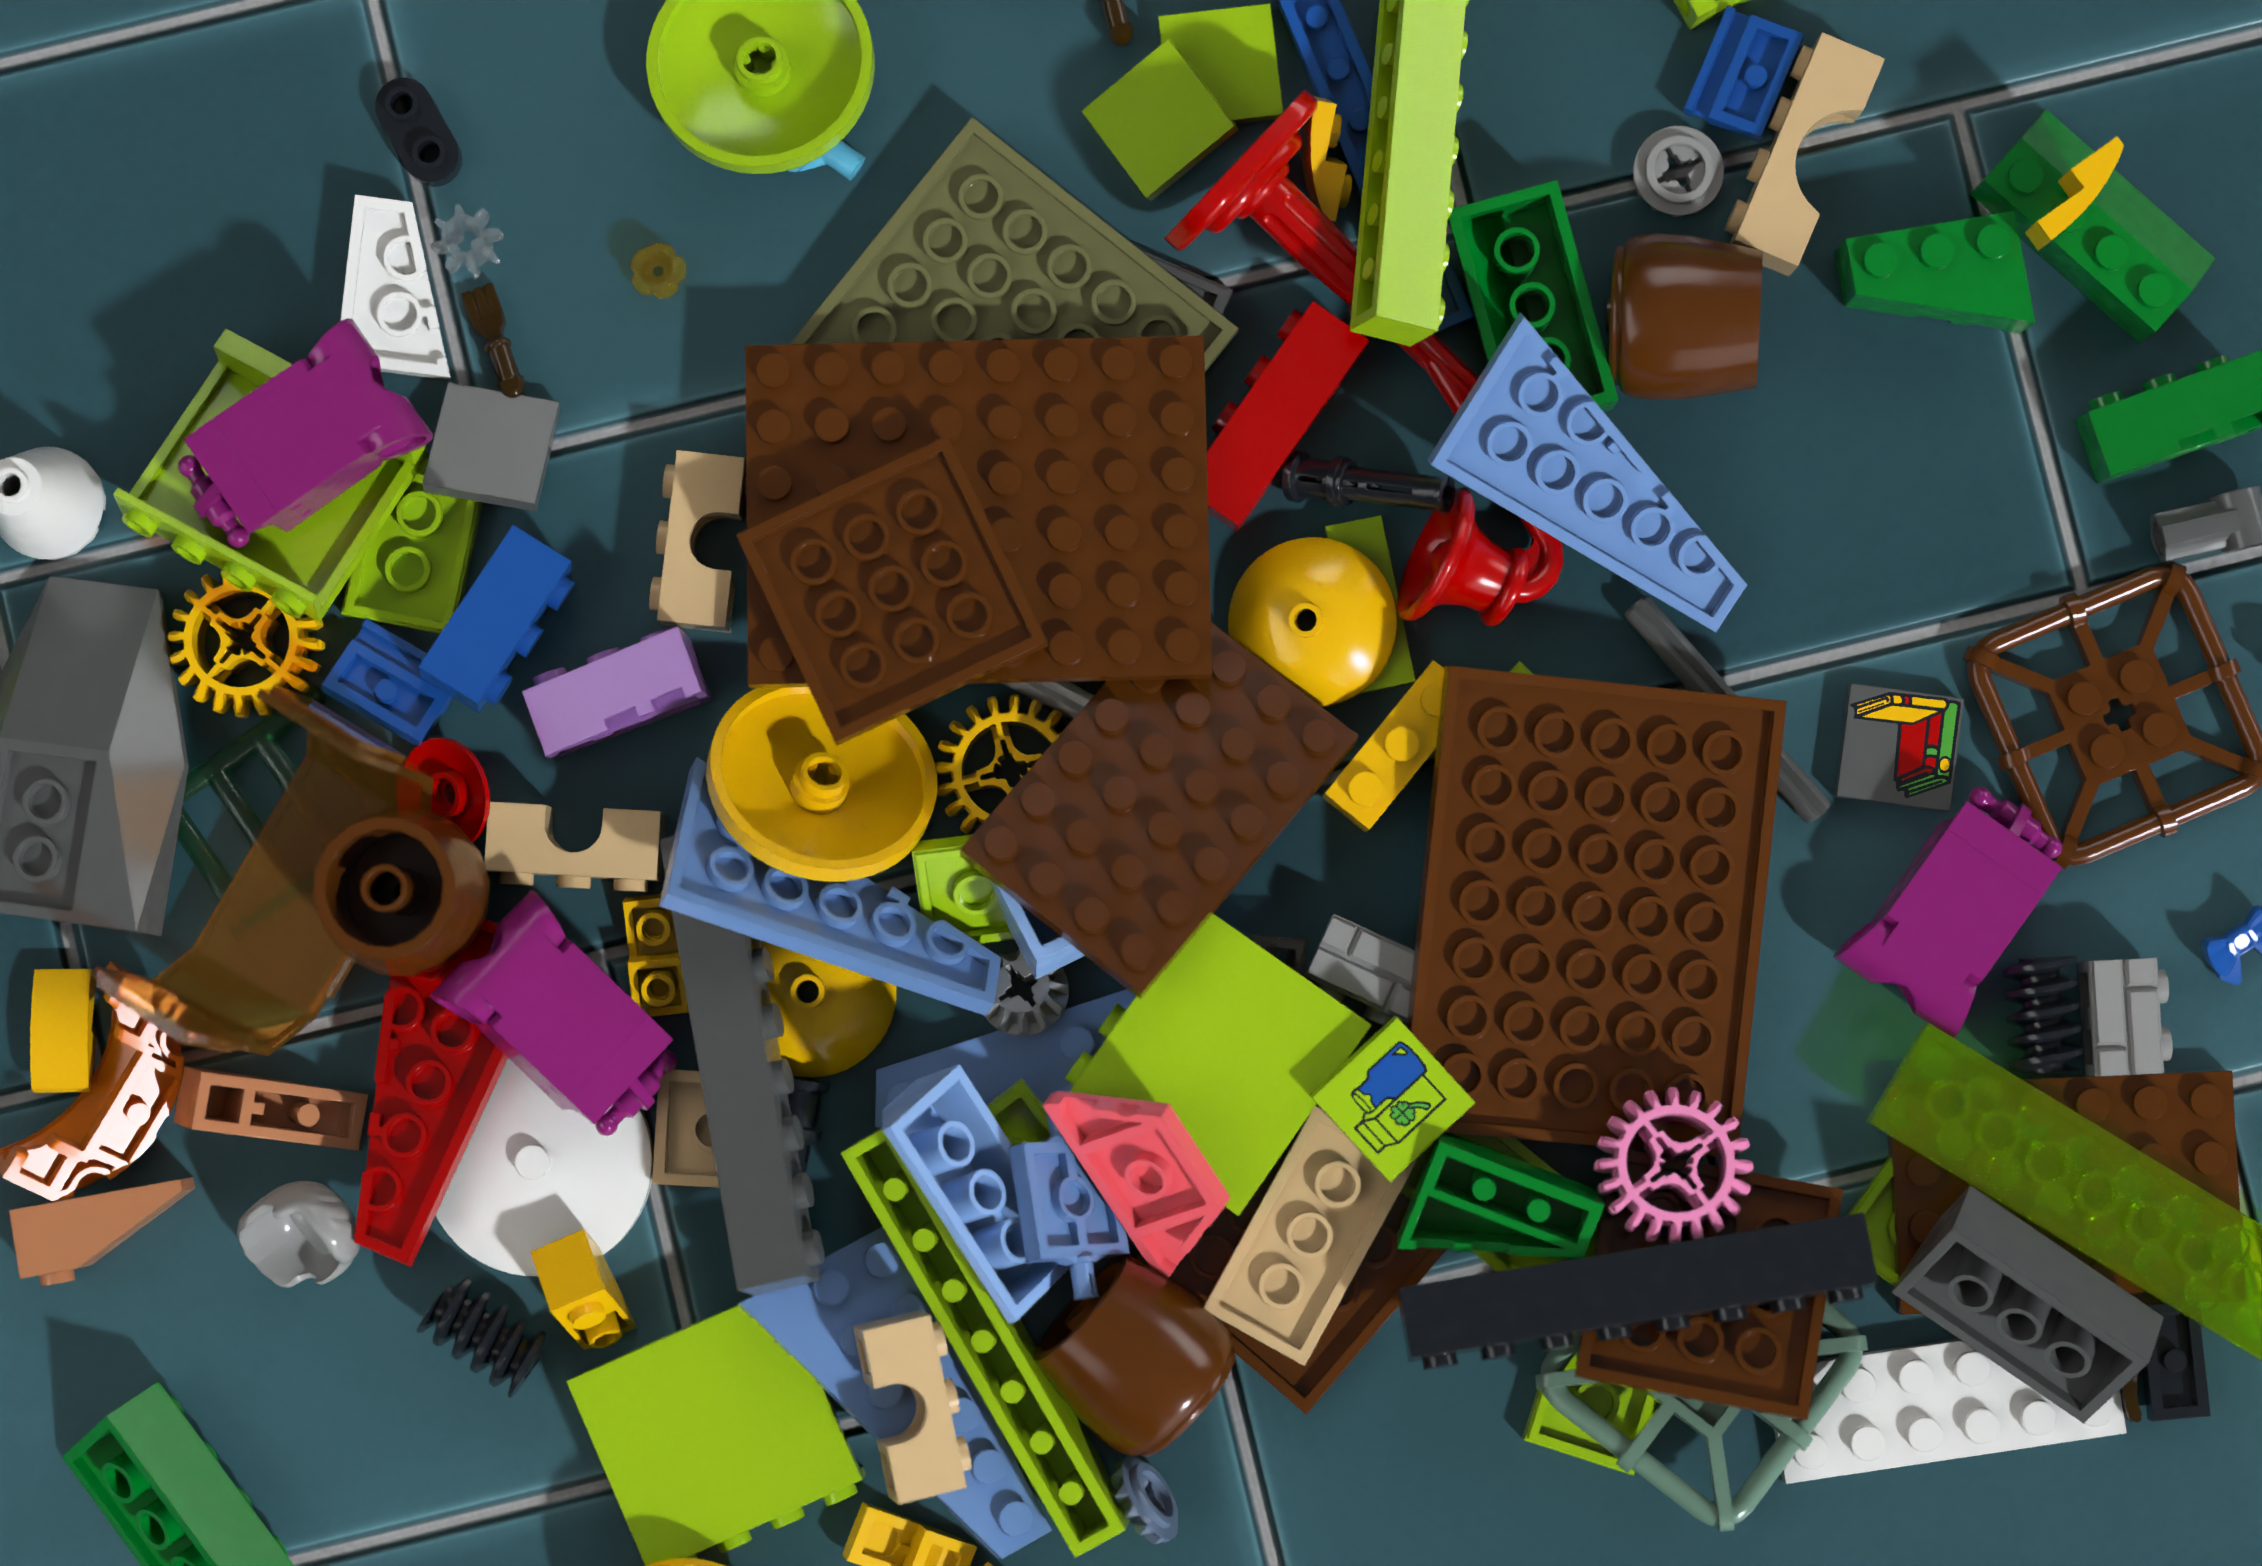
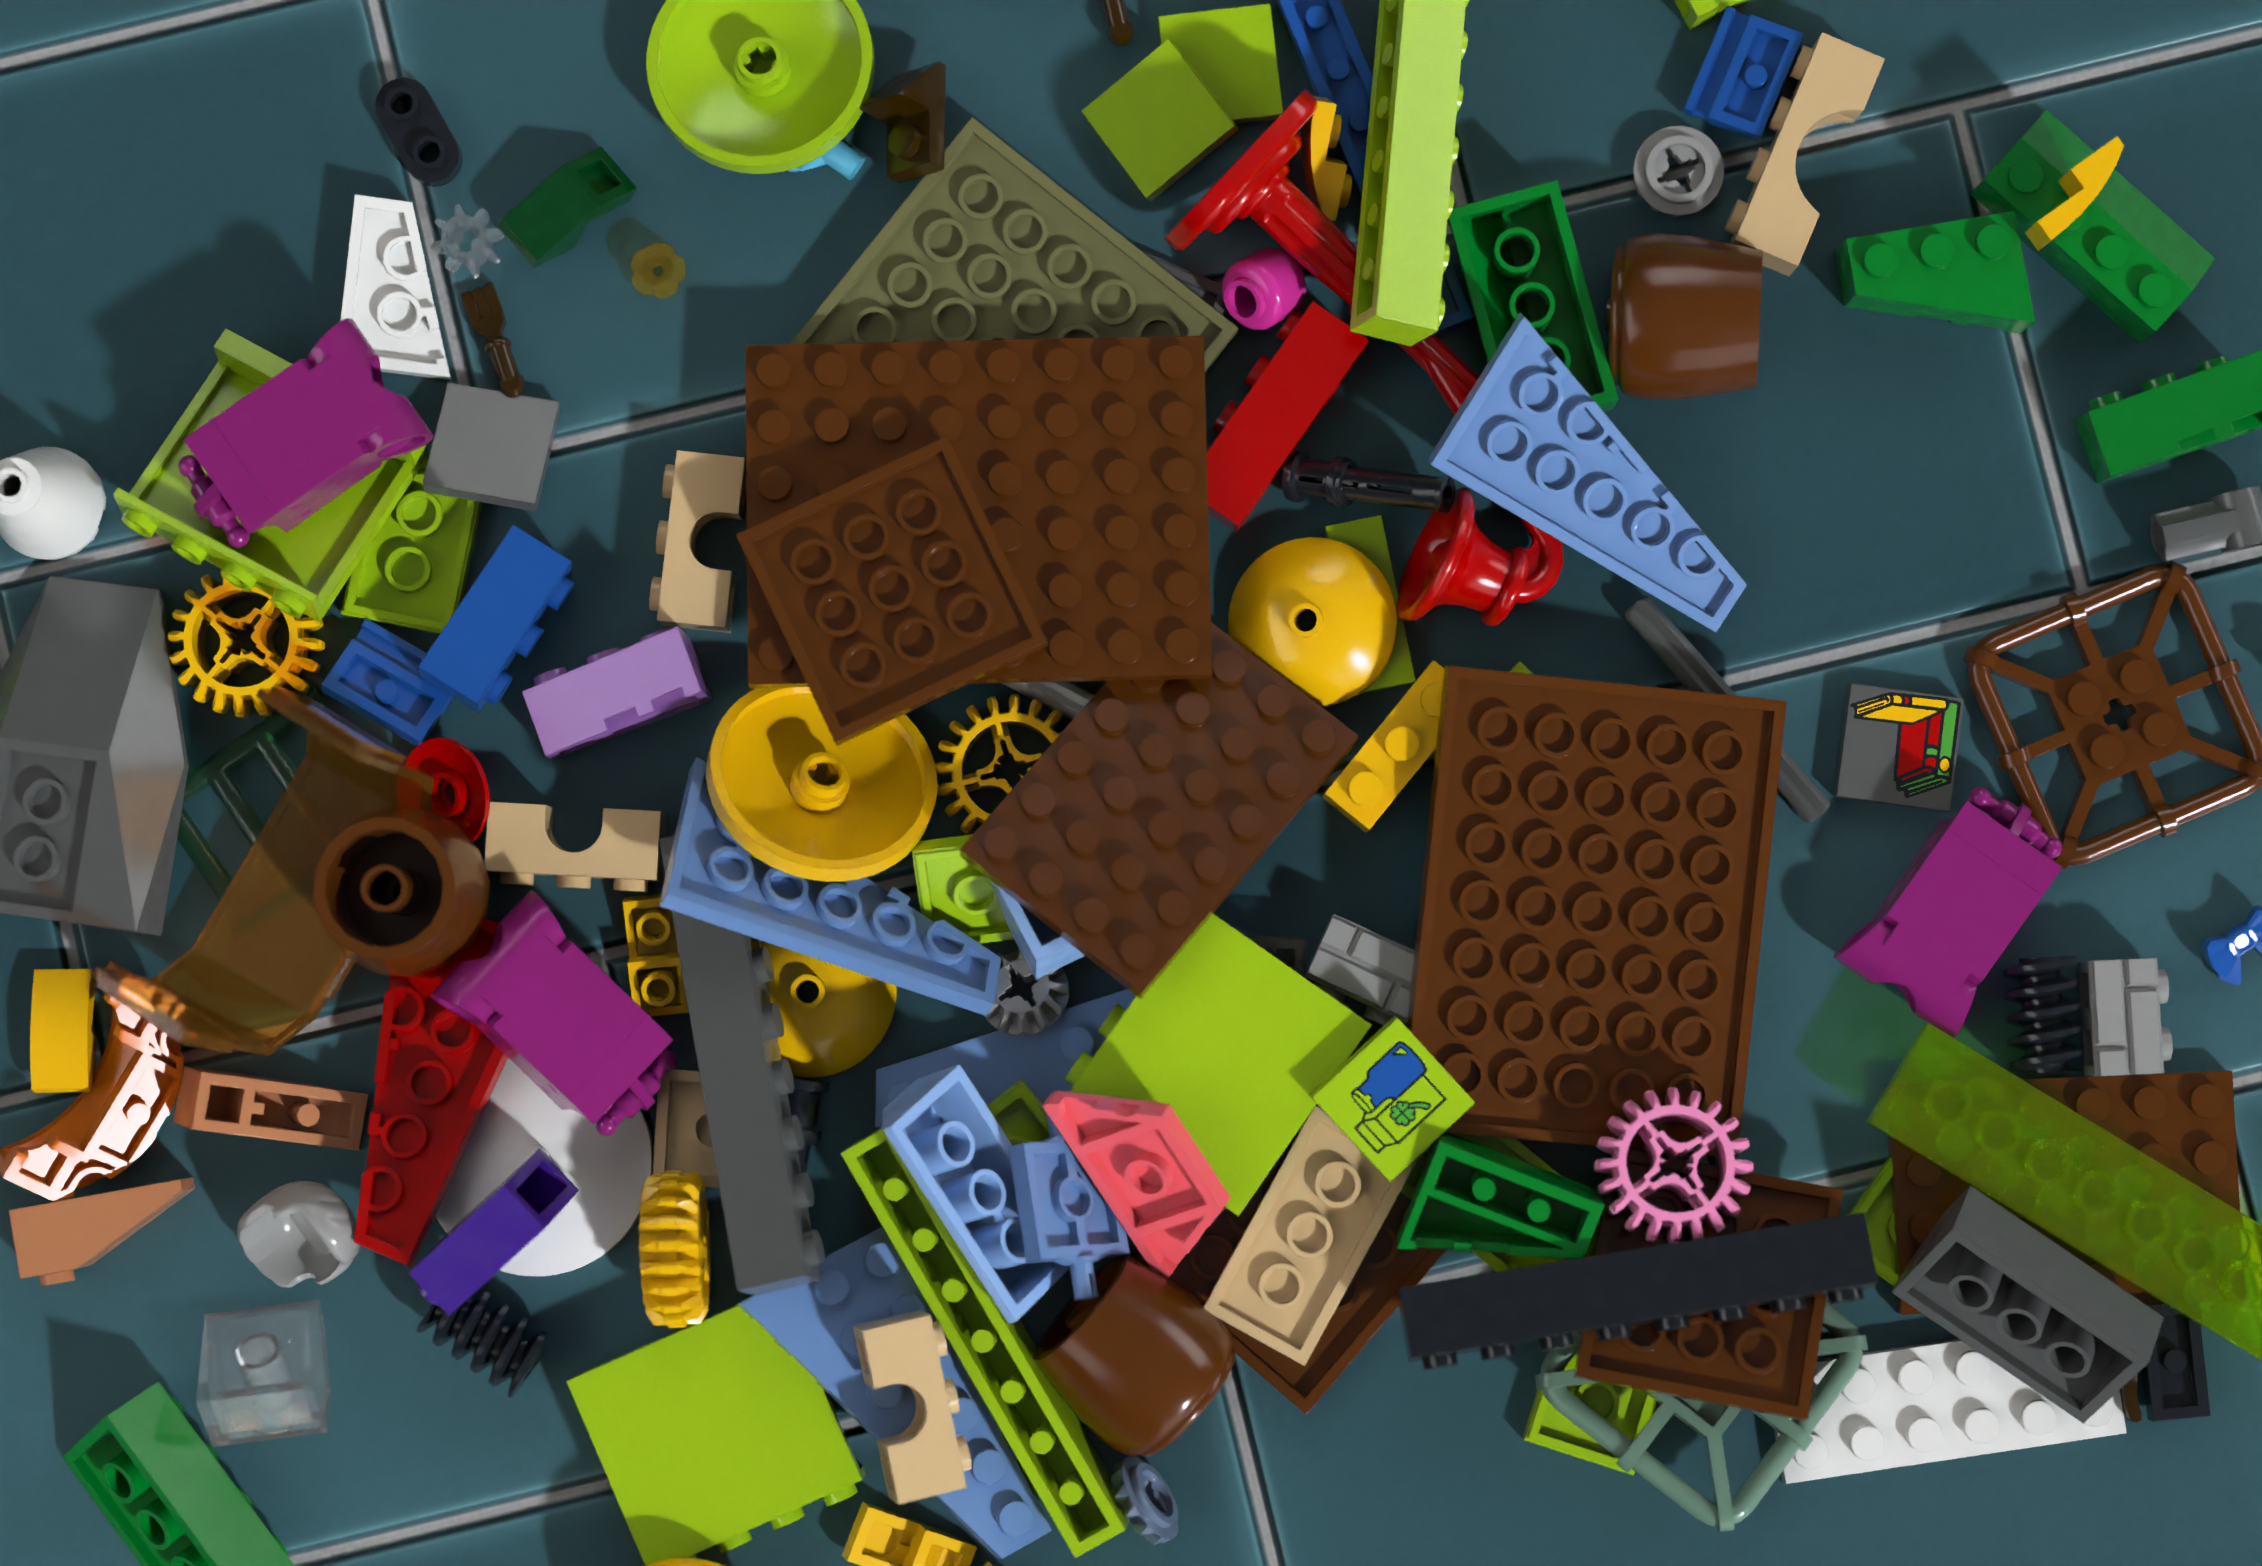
yellow slope [530,1229,637,1351] -> none
none -> clear slope [196,1299,331,1447]
none -> dark purple brick [408,1148,579,1315]
none -> dark green slope [498,146,637,268]
none -> yellow gear [638,1170,712,1328]
none -> dark brown slope [860,61,946,183]
none -> dark pink head [1222,247,1306,330]

